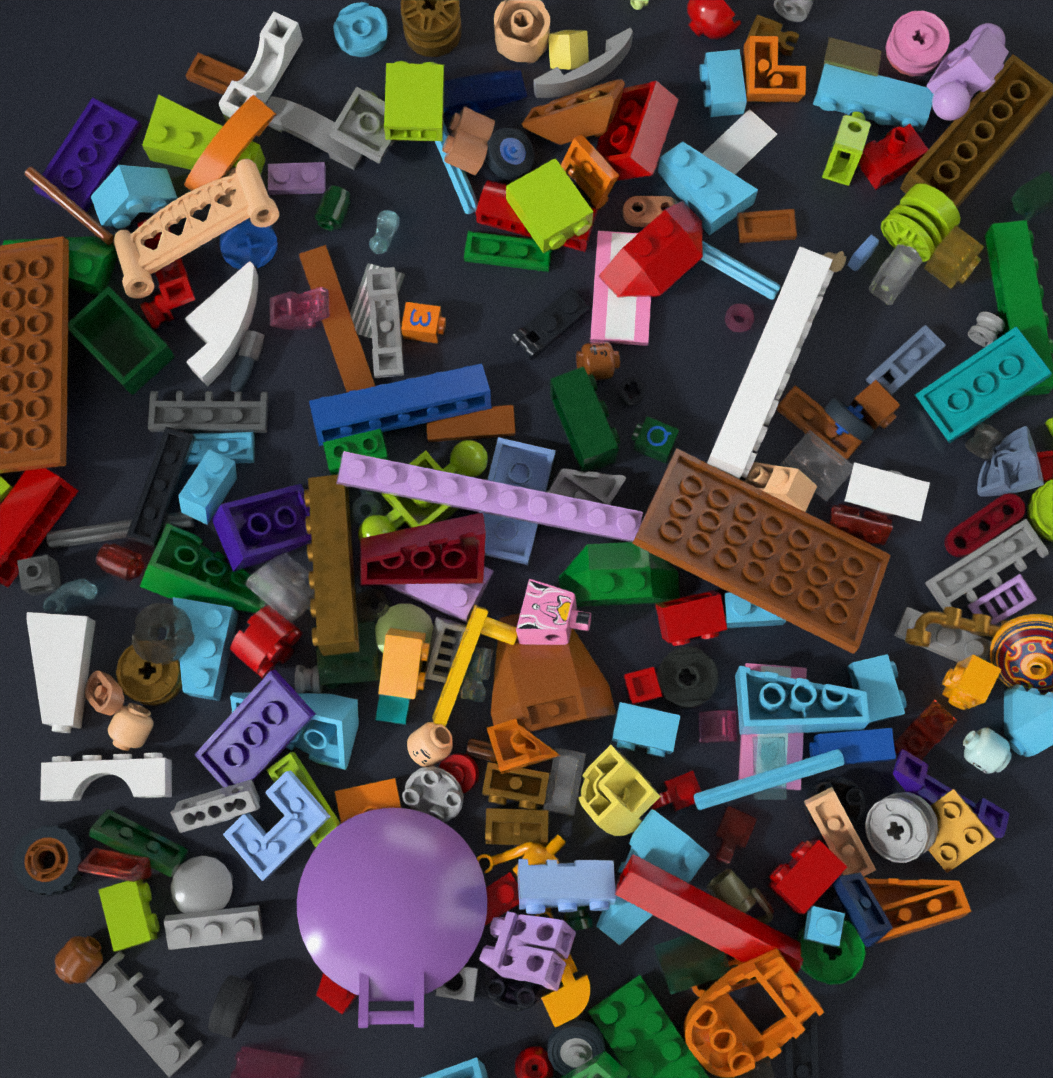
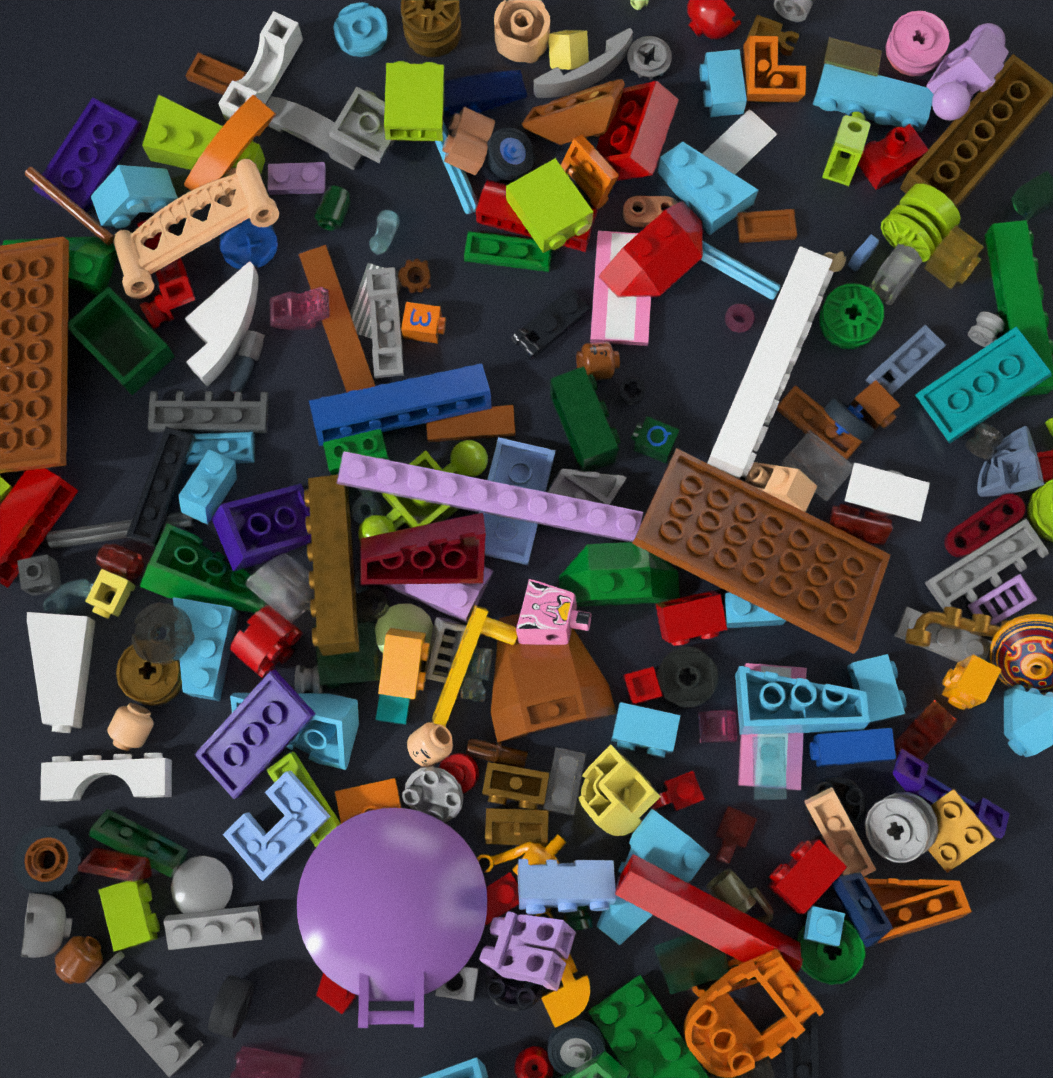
nougat plate [85,671,124,716] -> none
light grey piece [170,779,260,833] -> none
orange slope [487,719,561,775] -> none
medium azure axle [694,749,845,810] -> none
light aqua head [963,728,1012,774] -> none
none -> light grey cylinder [21,893,72,958]
none -> light yellow brick [85,569,136,619]
none -> reddish brown animal [398,258,431,293]
none -> light grey gear [627,36,672,80]
none -> green wheel [819,283,884,349]

